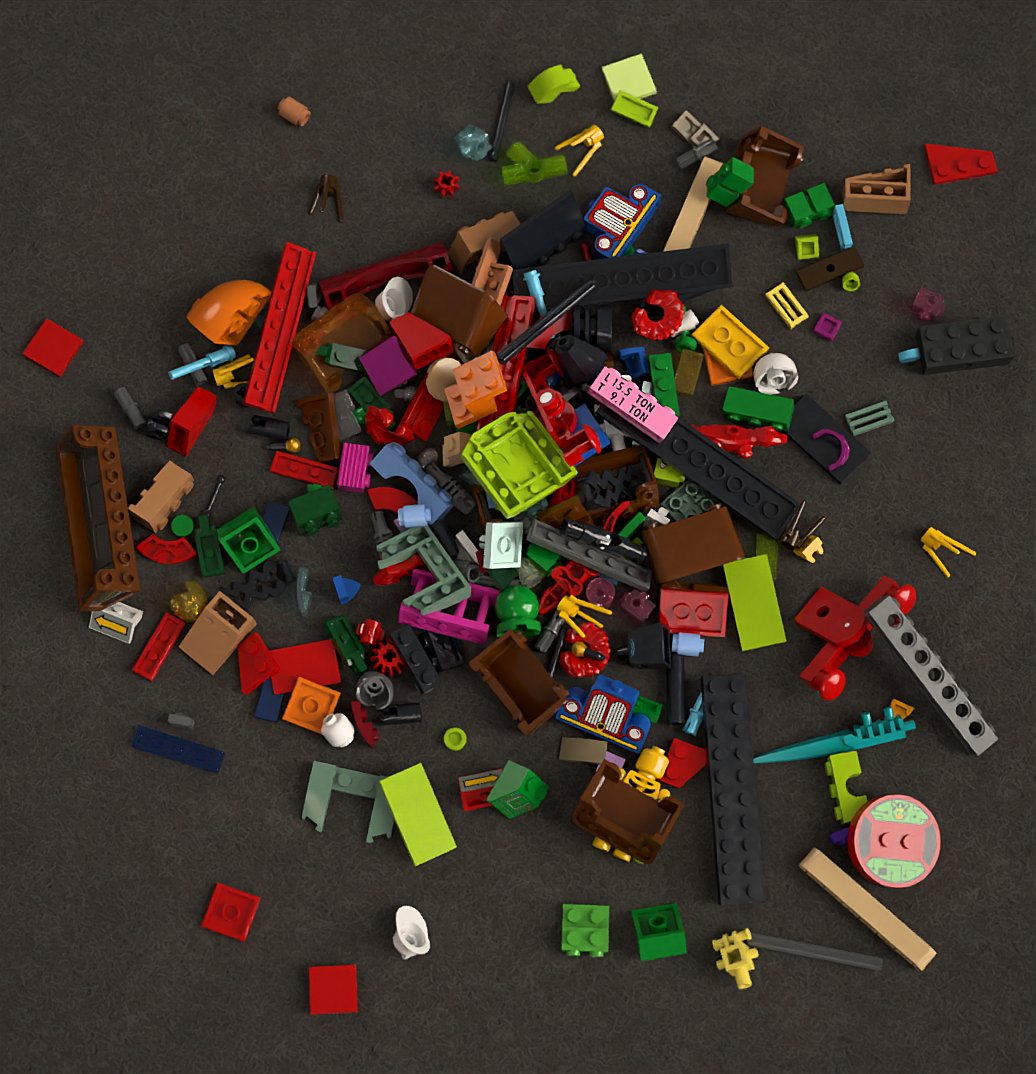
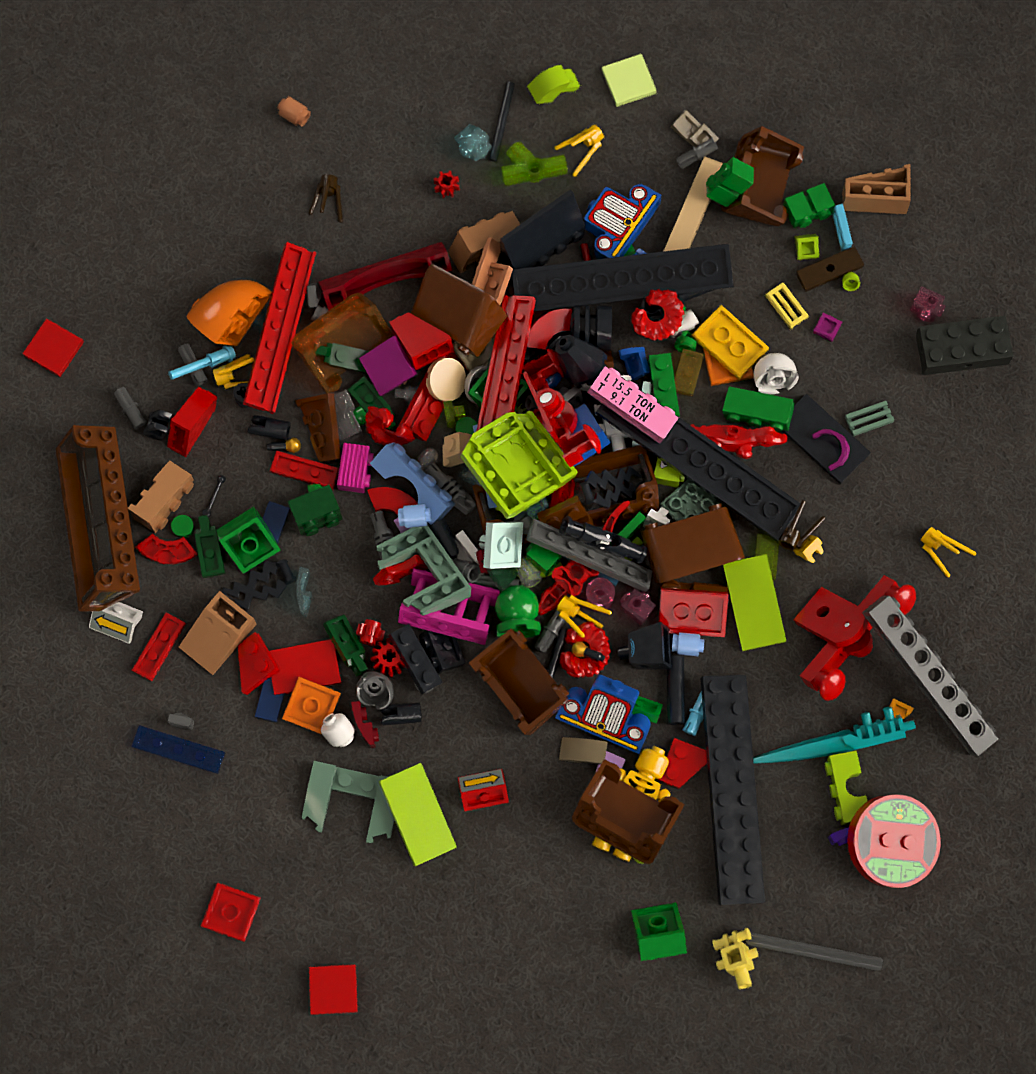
clear yellow helmet [170,581,209,622] -> none
blue tile [333,575,361,605] -> none
white piece [375,277,412,320] -> none
white piece [393,906,430,959] -> none
orange bracket [444,351,507,429] -> none
lime tile [444,728,467,751] -> none
green slope [486,760,549,819] -> none
black axle [496,280,596,365] -> none
medium azure pin [523,270,555,339] -> none
bright green plate [561,904,609,957] -> none
lime tile [610,90,658,128] -> none
tan beam [799,848,936,972] -> none
medium azure tile [898,349,921,363] -> none
red wing [924,144,997,185] -> none

